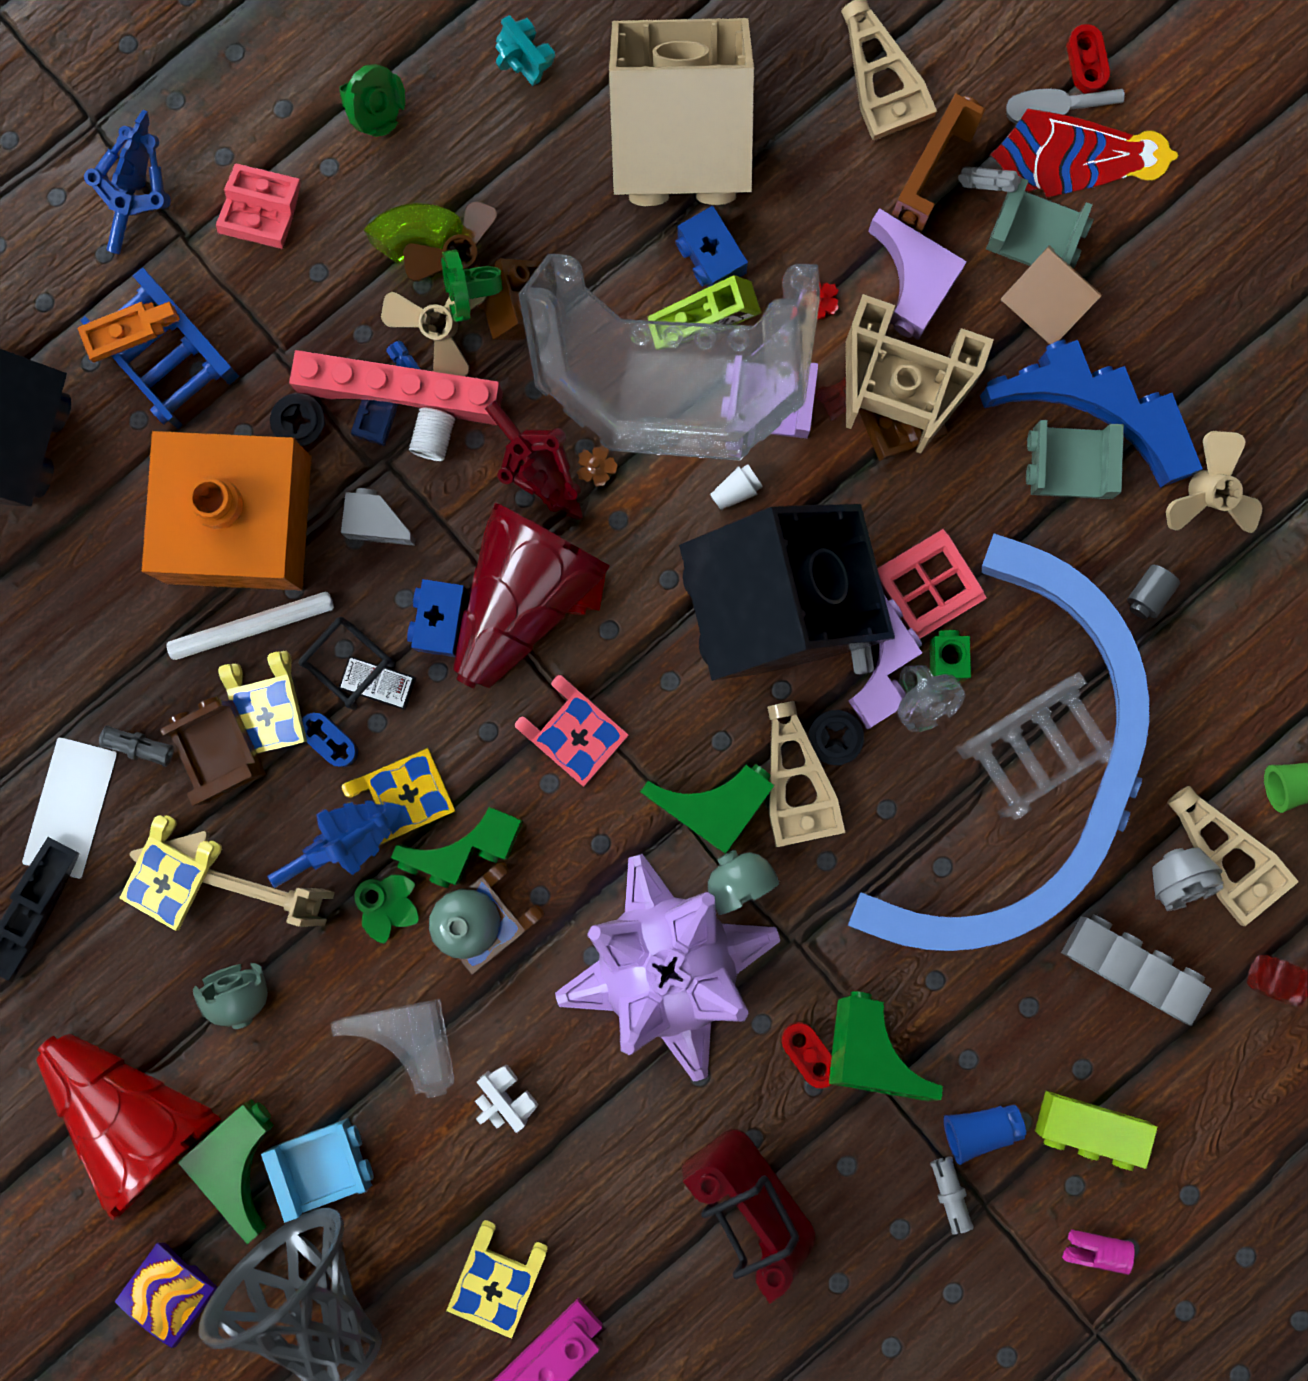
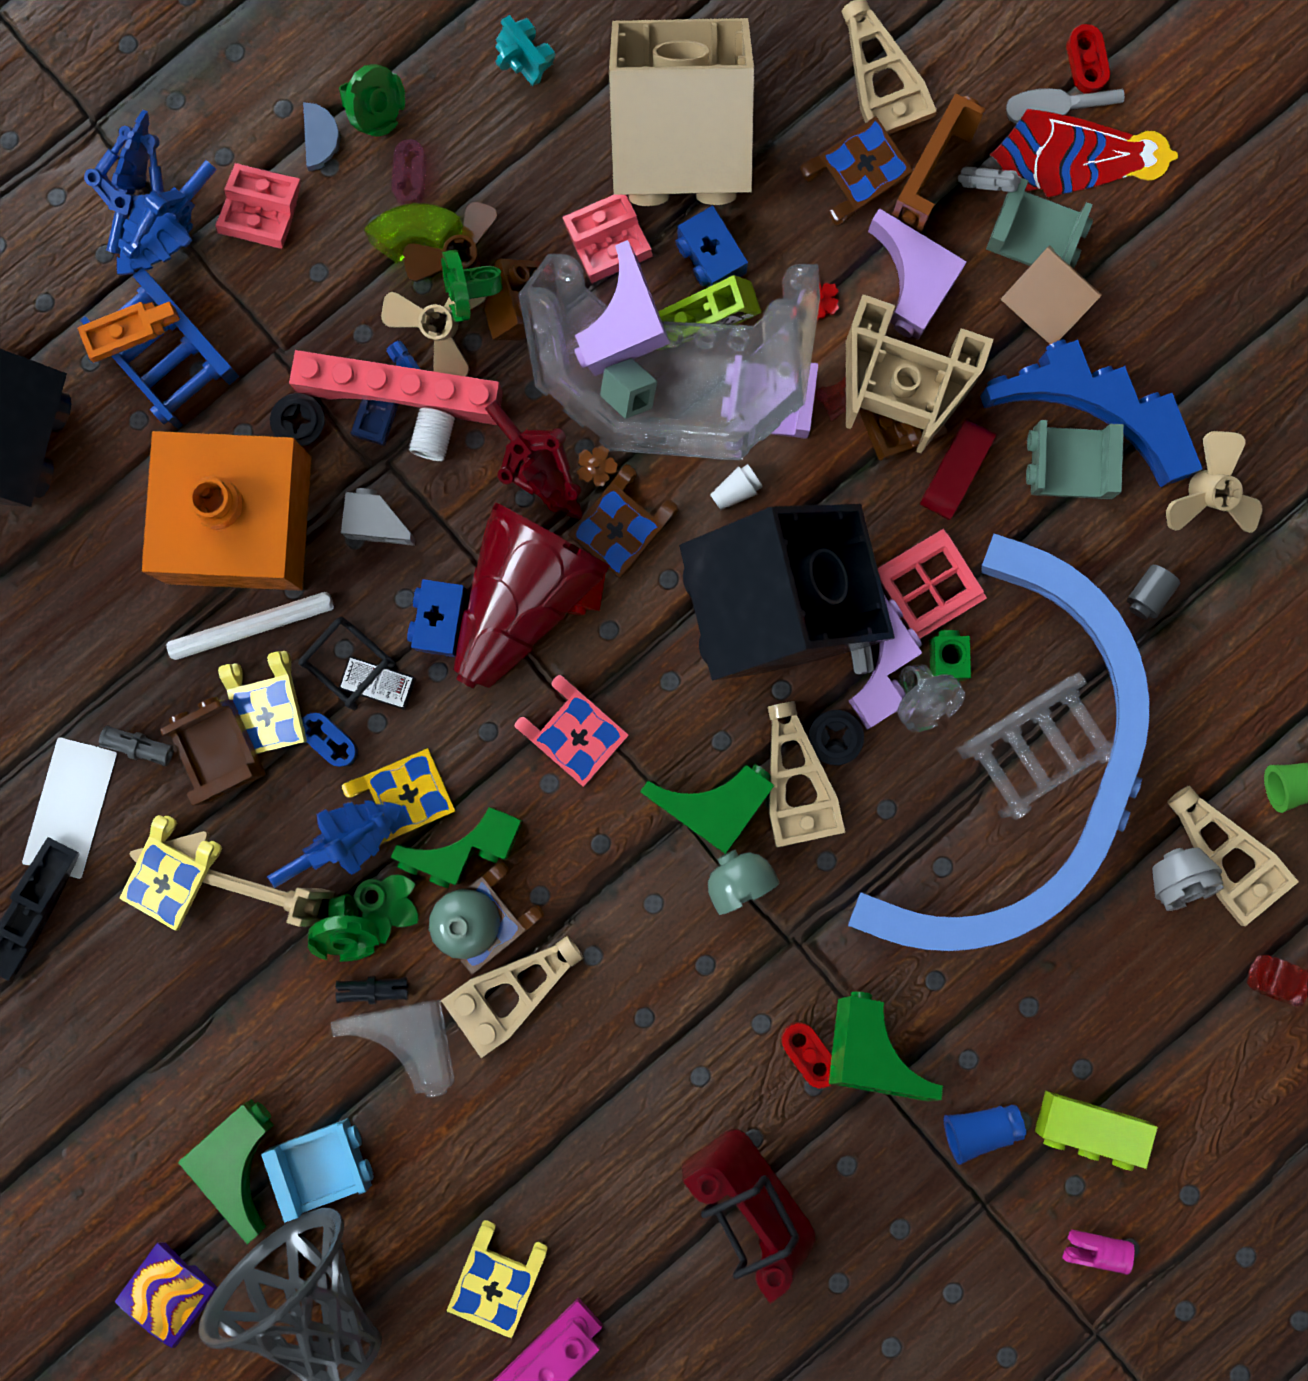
red cone [36,1034,221,1221] -> none
sand green cylinder [193,963,268,1029] -> none
white hips [475,1064,538,1133] -> none
lavender piece [555,854,780,1081] -> none
light grey pin [930,1157,974,1234] -> none
light grey brick [1061,914,1212,1026] -> none
none -> blue bar [117,160,217,275]
none -> sand blue tile [303,102,341,172]
none -> green tile [308,894,380,962]
none -> black pin [335,976,408,1005]
none -> clear pink beam [392,139,426,207]
none -> tan plate [441,935,583,1058]
none -> coral slope [562,194,653,283]
none -> reddish brown flag [568,464,678,578]
none -> lavender arch [574,240,670,376]
none -> sand green brick [600,358,657,419]
none -> reddish brown flag [800,116,913,226]
none -> dark red beam [919,418,996,520]

